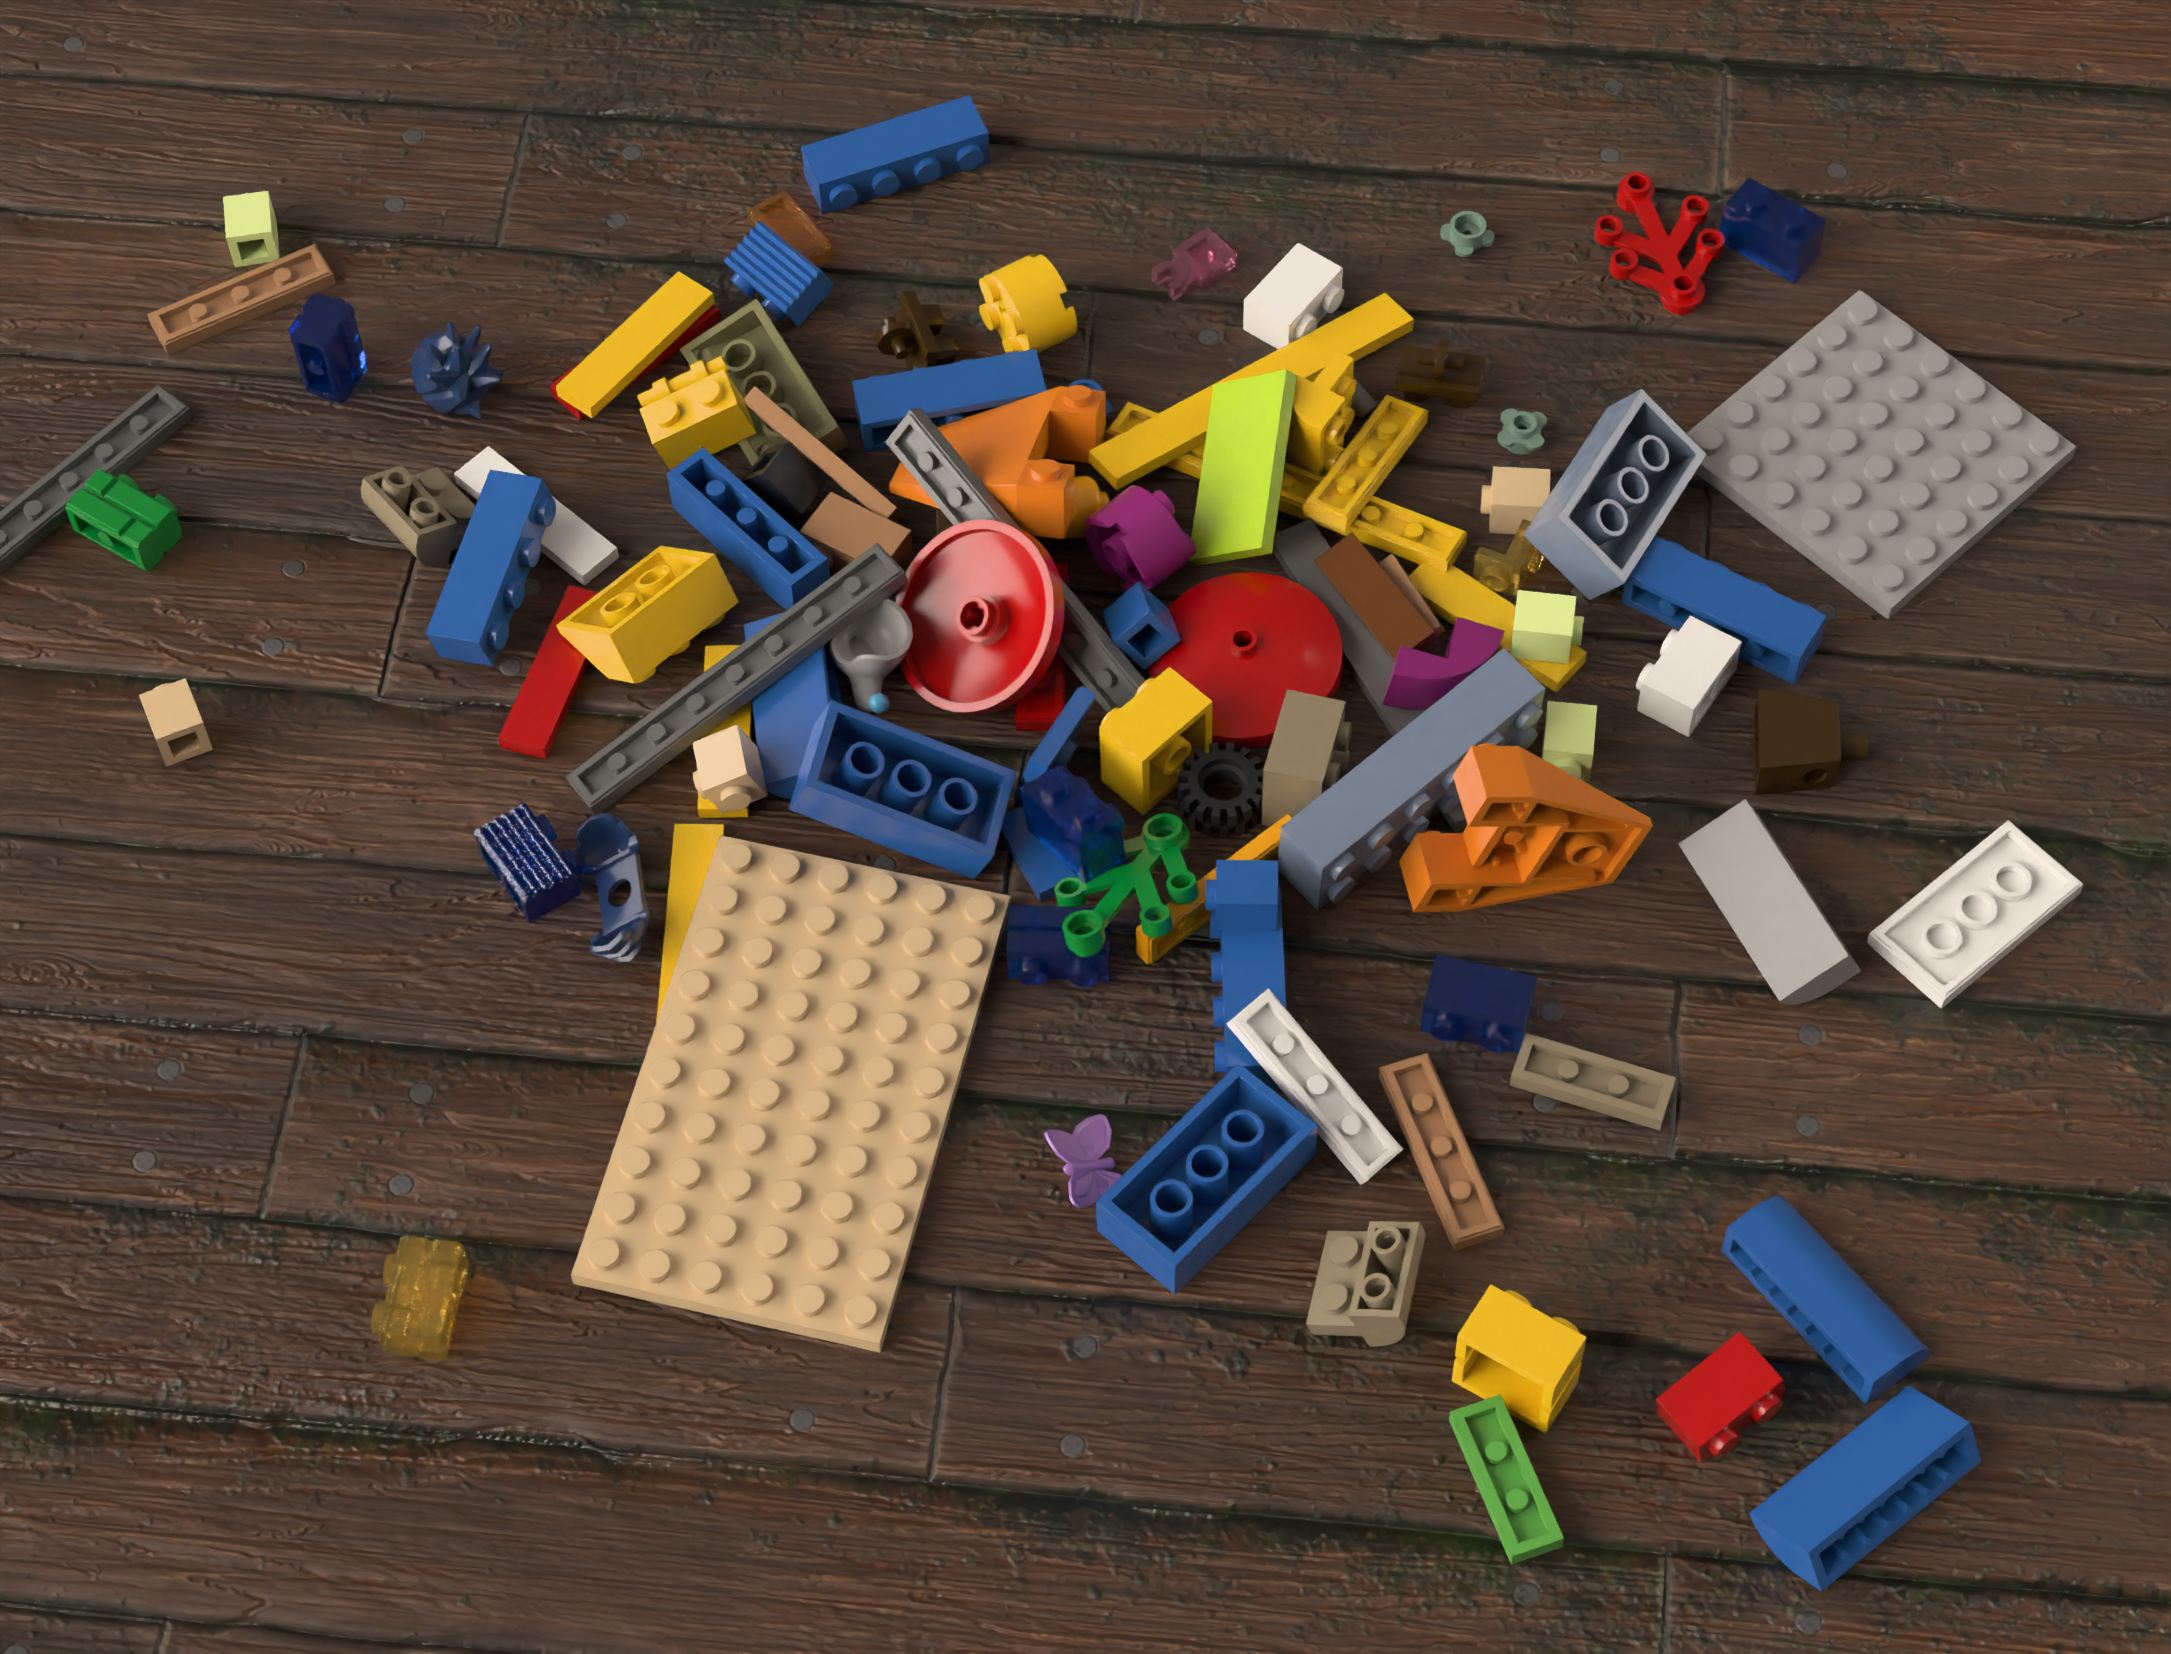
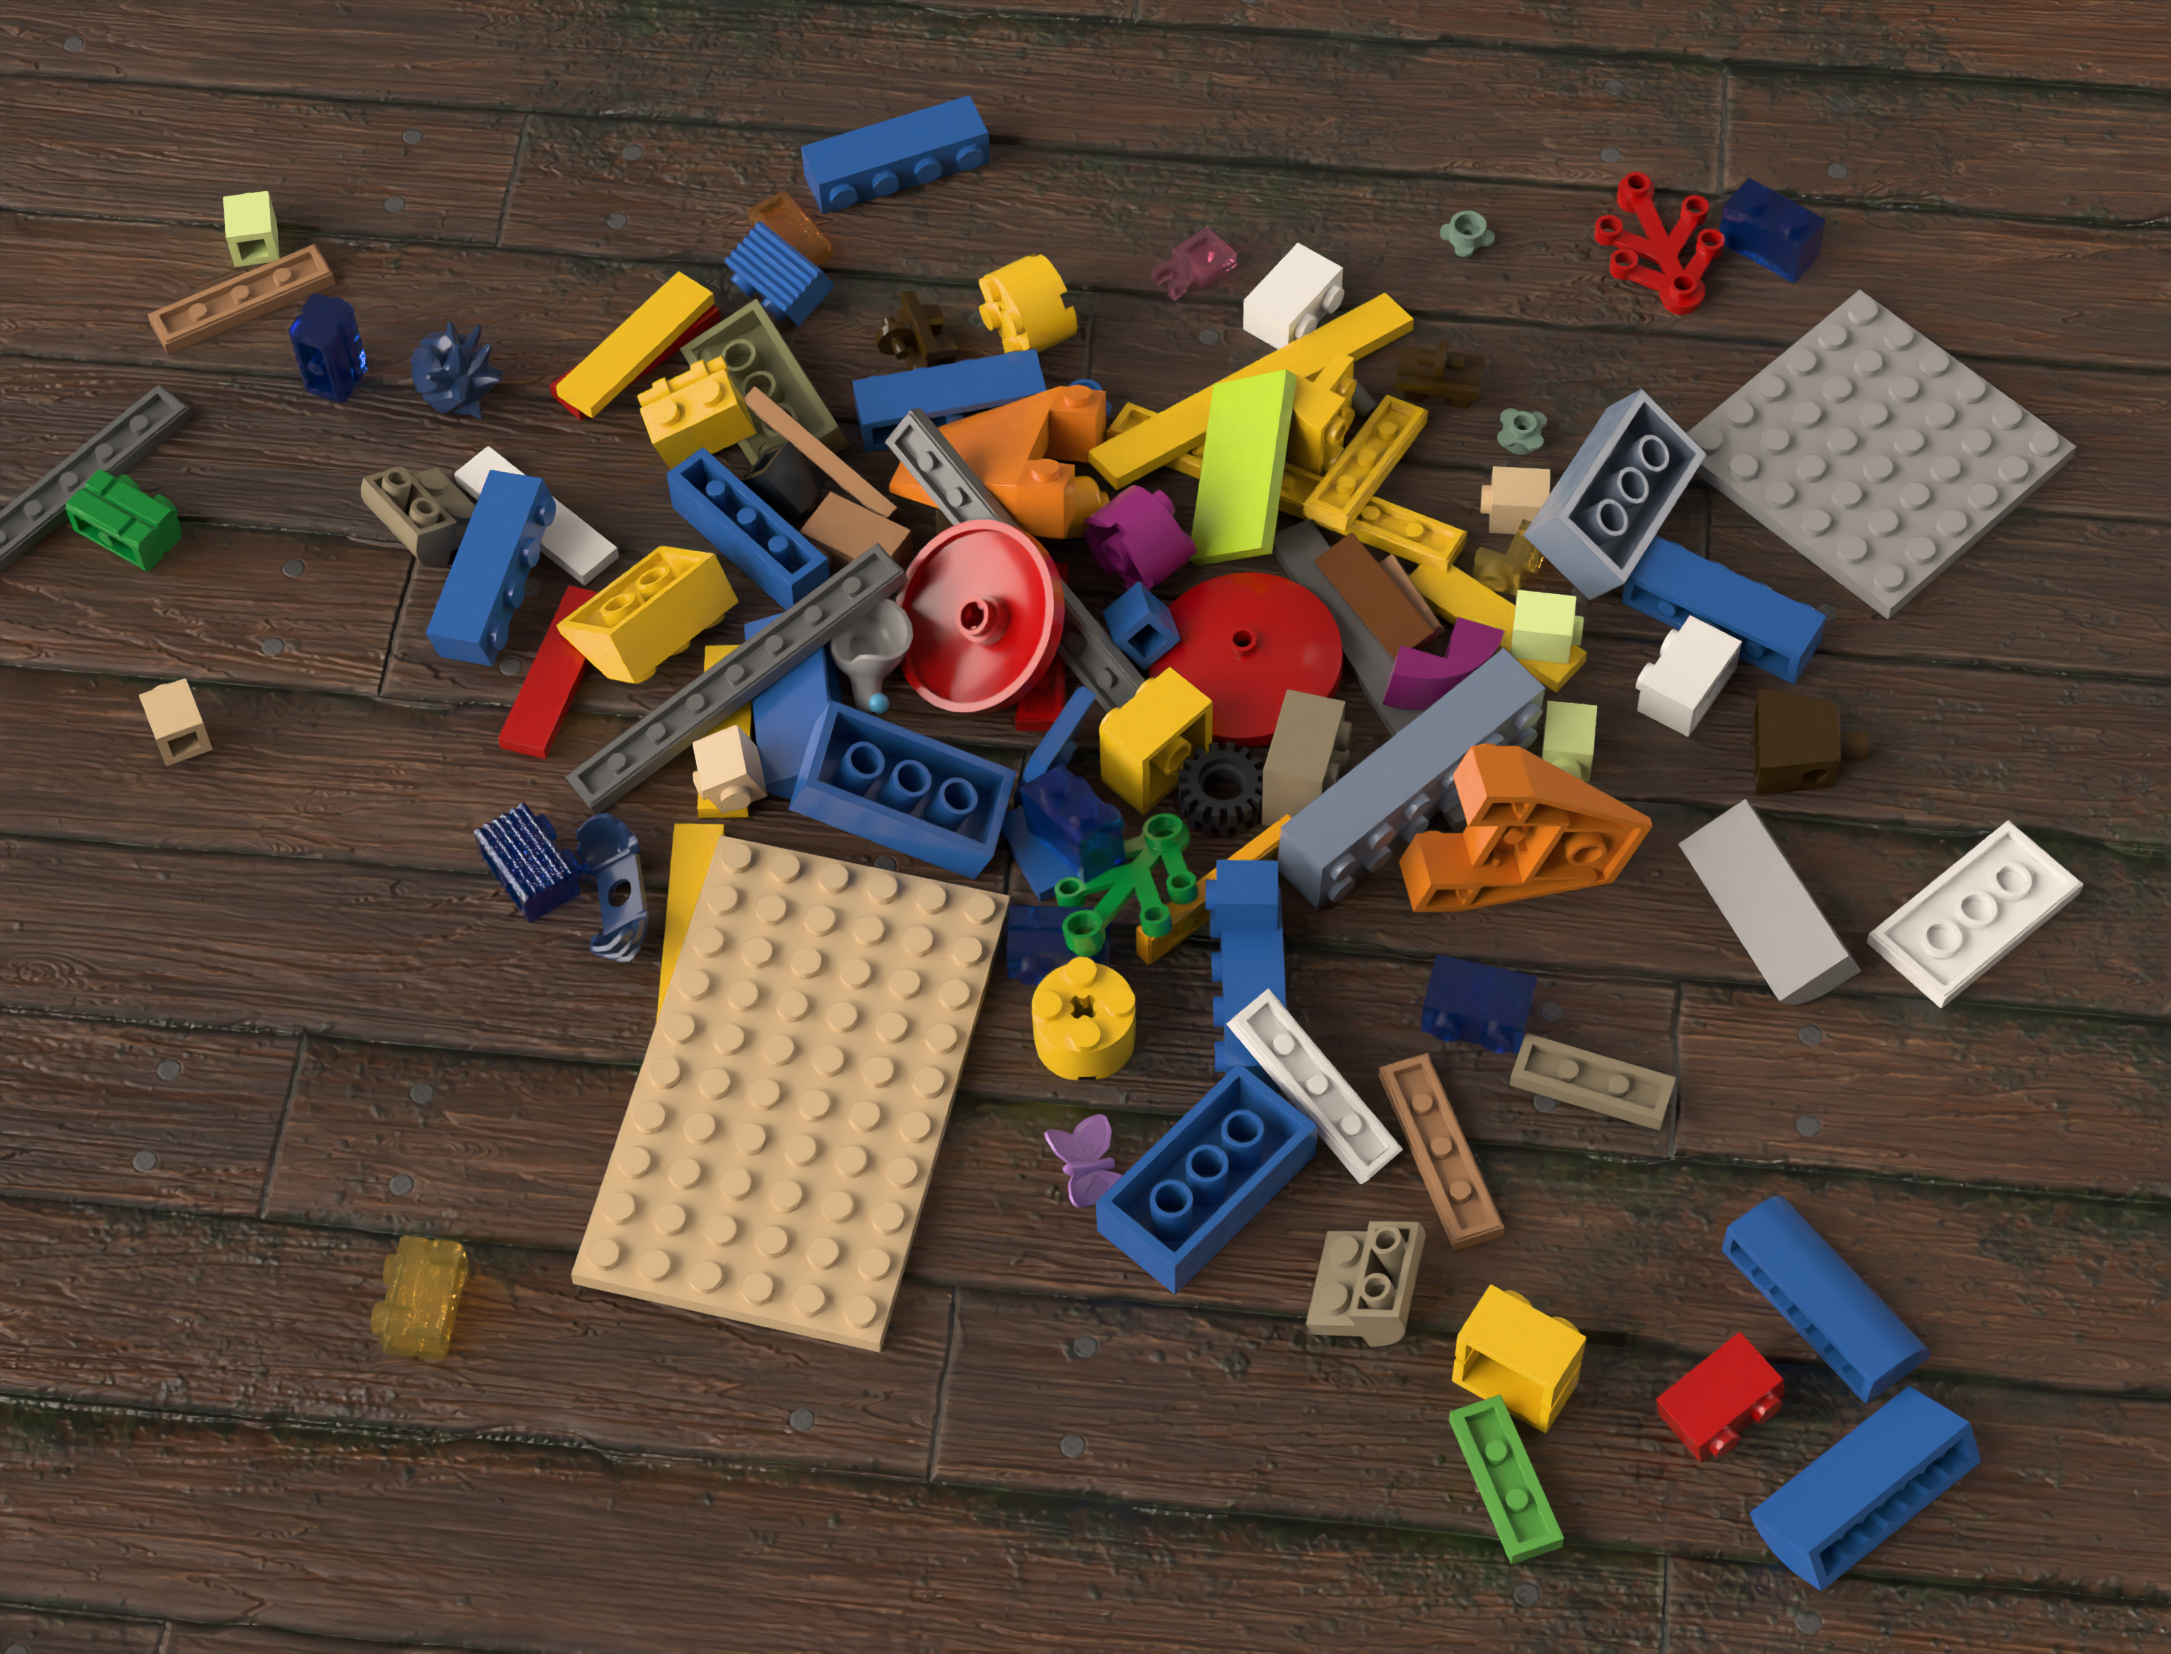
none -> yellow brick [1031,957,1136,1081]

